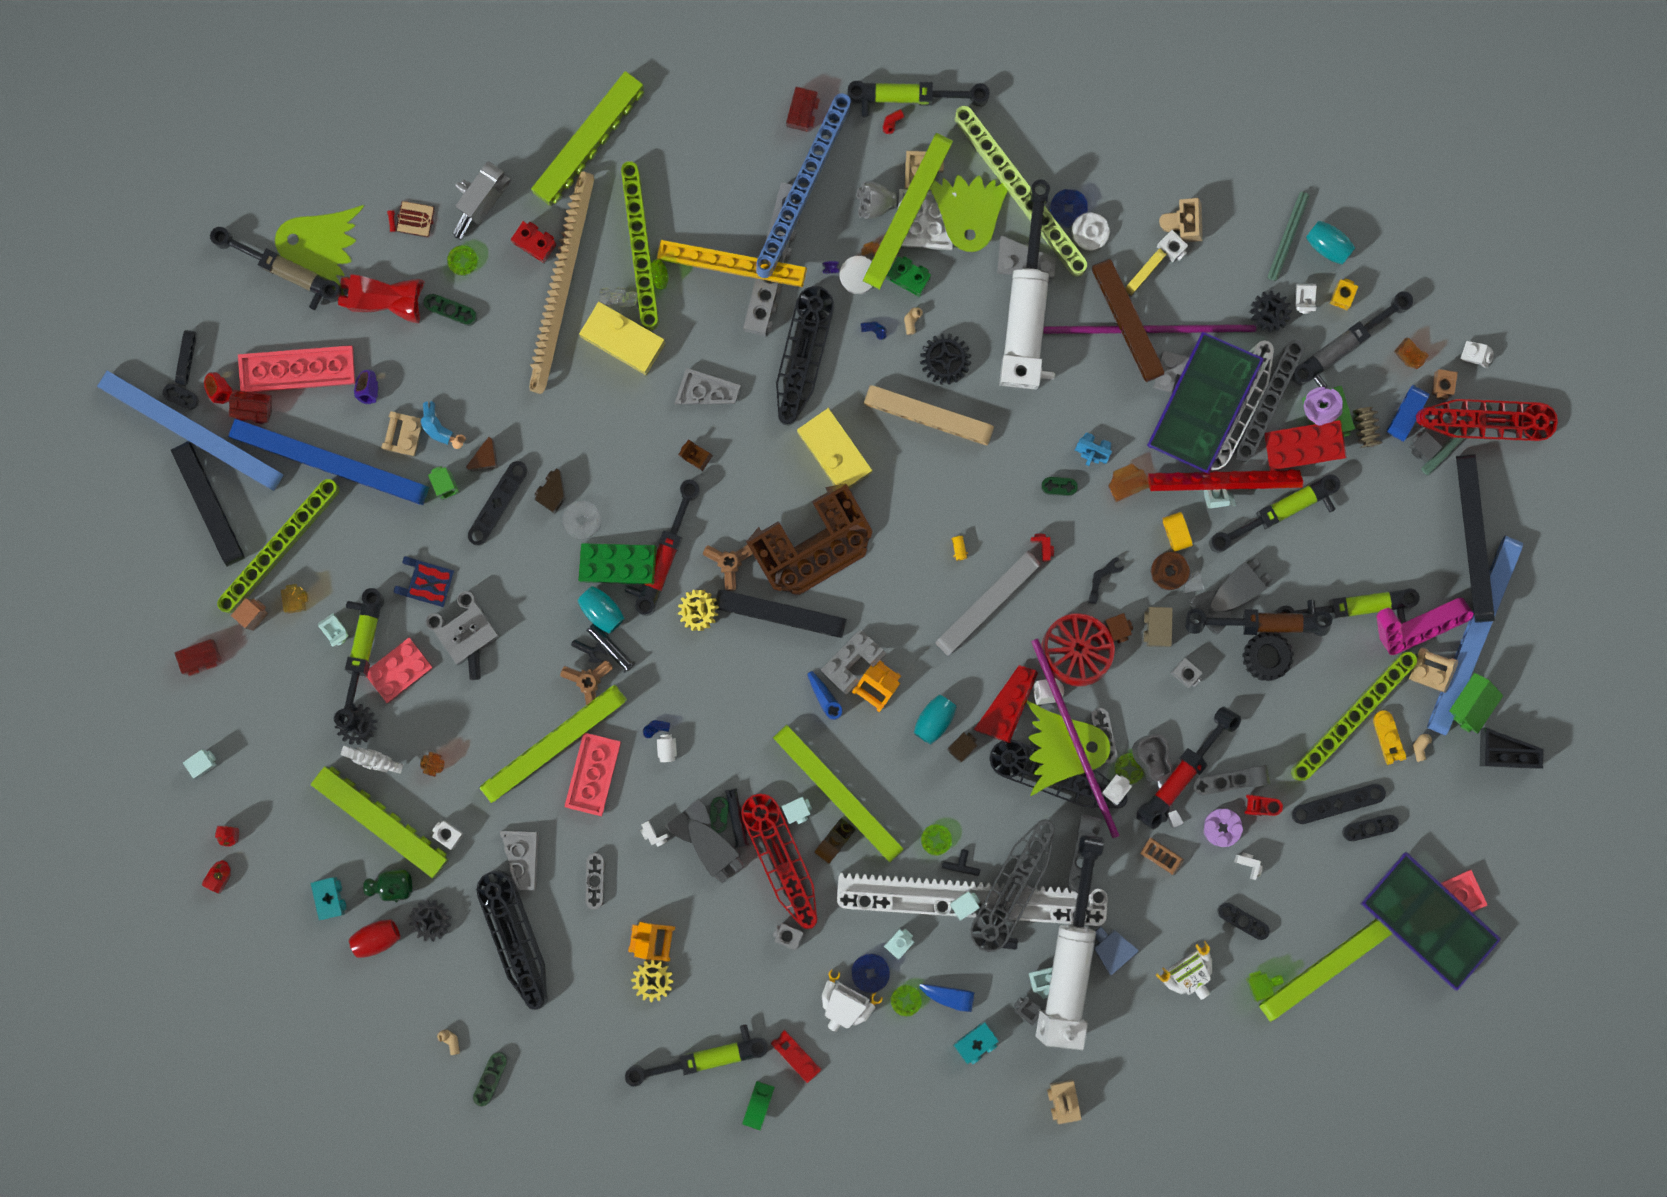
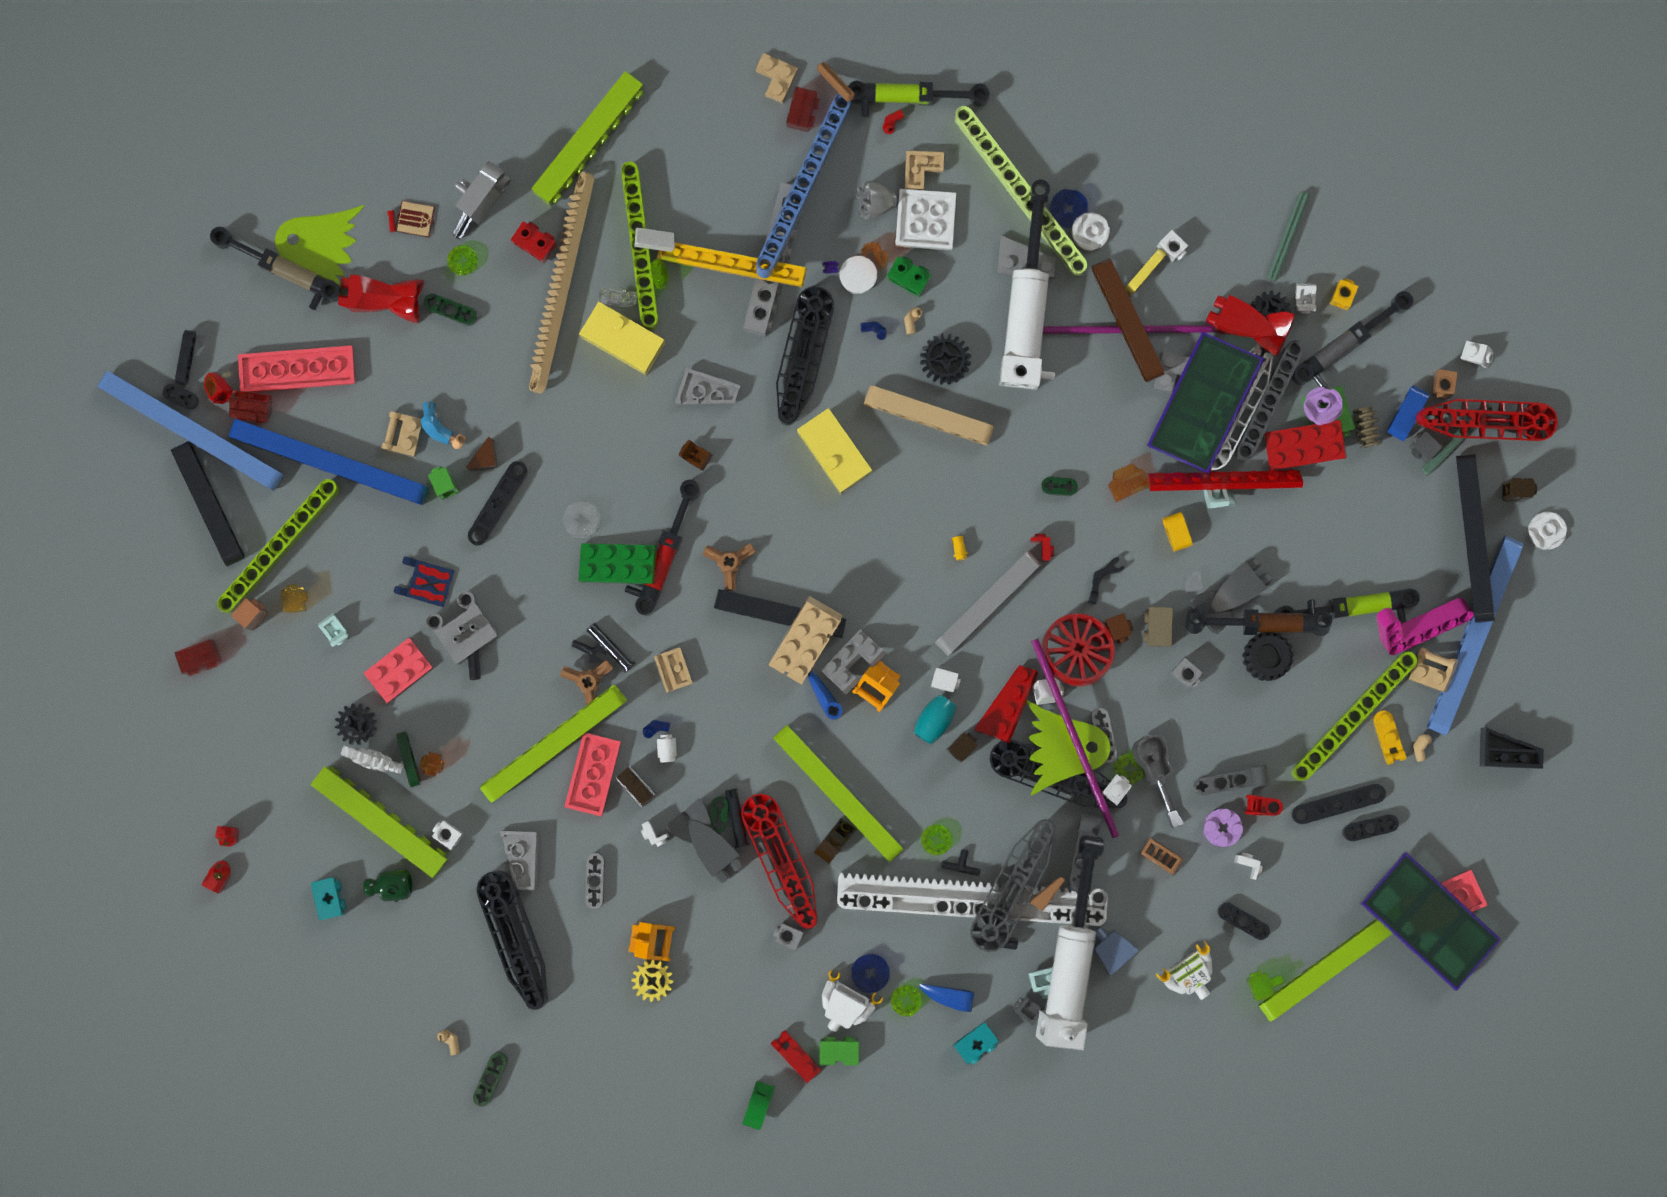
light aqua brick [183,749,217,779] -> none
black piece [334,588,384,731] -> none
red piece [349,919,401,958] -> none
dark purple rock [354,369,378,404] -> none
black gear [409,900,452,942] -> none
dark brown slope [534,468,566,514] -> none
teal piece [577,586,625,634] -> none
black piece [625,1024,768,1087] -> none
light yellow gear [678,590,719,631] -> none
reddish brown slope [746,483,873,595] -> none
light aqua brick [781,797,812,824] -> none
lime beam [863,133,953,290] -> none
light aqua brick [884,929,914,960] -> none
lime piece [930,175,1014,252] -> none
light aqua brick [949,891,980,920] -> none
tan brick [1047,1080,1081,1124] -> none
dark azure hips [1075,432,1112,466] -> none
black piece [1136,706,1241,829] -> none
reddish brown plate [1151,552,1190,590] -> none
tan brick [1159,198,1203,242] -> none
black piece [1209,474,1340,553] -> none
teal piece [1306,221,1355,265] -> none
clear orange bracket [1394,338,1429,369] -> none
bright green brick [1449,673,1503,734] -> none
none -> dark green beam [396,731,421,787]
none -> dark brown brick [615,766,657,807]
none -> white slope [634,228,674,252]
none -> tan plate [654,647,693,693]
none -> tan plate [756,53,798,104]
none -> tan piece [769,596,842,685]
none -> medium nougat axle [817,62,855,102]
none -> bright green brick [820,1036,859,1065]
none -> white brick [931,668,961,693]
none -> medium nougat slope [1029,877,1064,911]
none -> red hips [1206,295,1295,356]
none -> dark brown brick [1502,478,1537,502]
none -> white tile [1528,512,1567,550]

